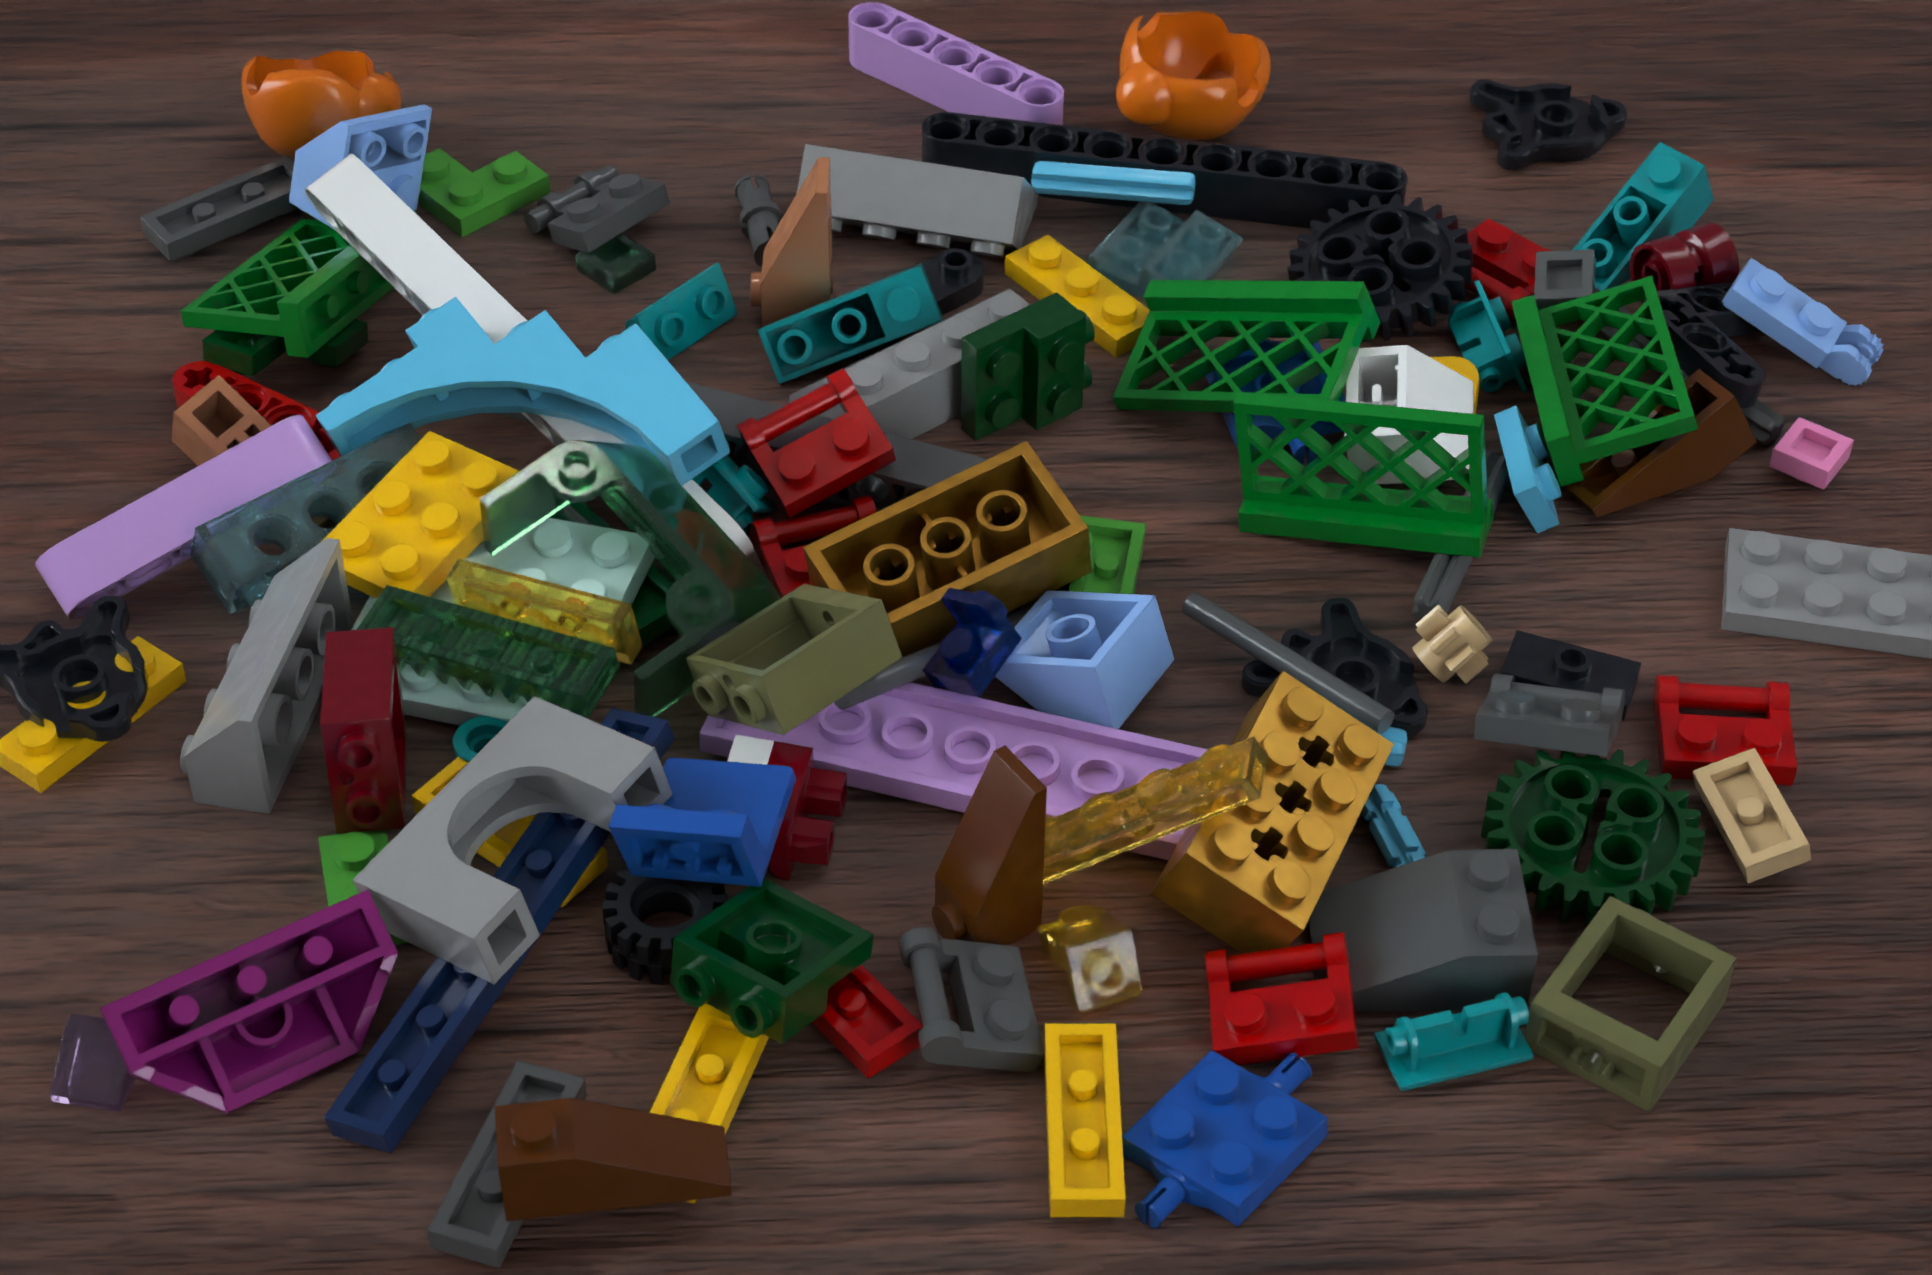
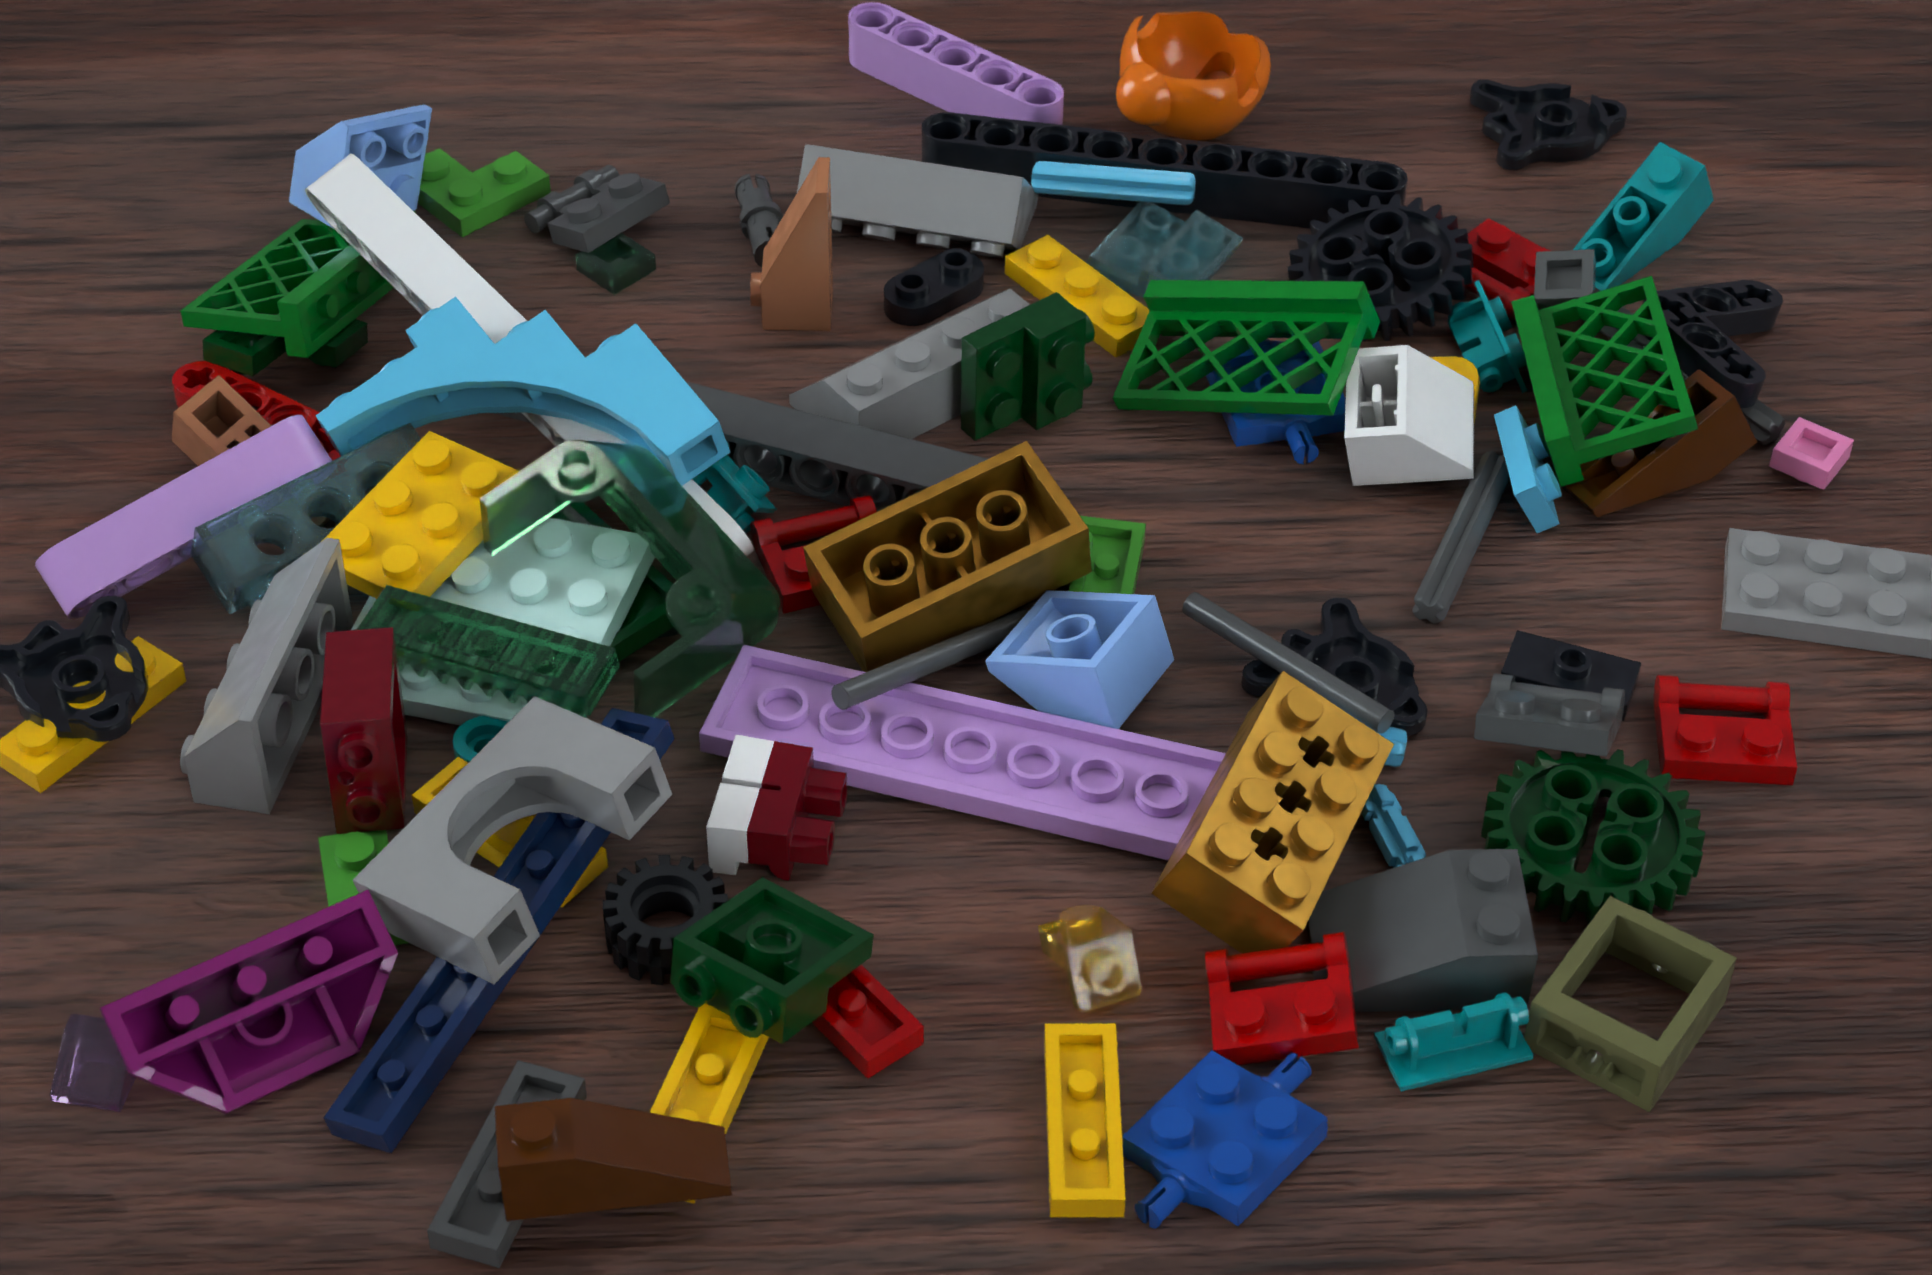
dark grey plate [140,156,298,262] -> none
orange piece [241,50,402,160] -> none
clear yellow plate [446,558,642,665] -> none
blue bracket [609,758,796,887] -> none
teal hinge [621,263,738,360] -> none
olive window [686,584,902,735] -> none
red plate [735,368,896,518] -> none
teal slope [757,263,942,384] -> none
dark grey plate [899,927,1045,1073] -> none
clear blue bracket [922,588,1022,698] -> none
reddish brown slope [932,745,1047,945] -> none
clear yellow plate [1043,736,1268,884] -> none
green fence [1233,392,1493,558] -> none
tan gear [1412,604,1493,684] -> none
dark red wheel [1630,222,1740,303] -> none
tan plate [1693,748,1811,883] -> none
light blue hinge [1722,258,1884,387] -> none

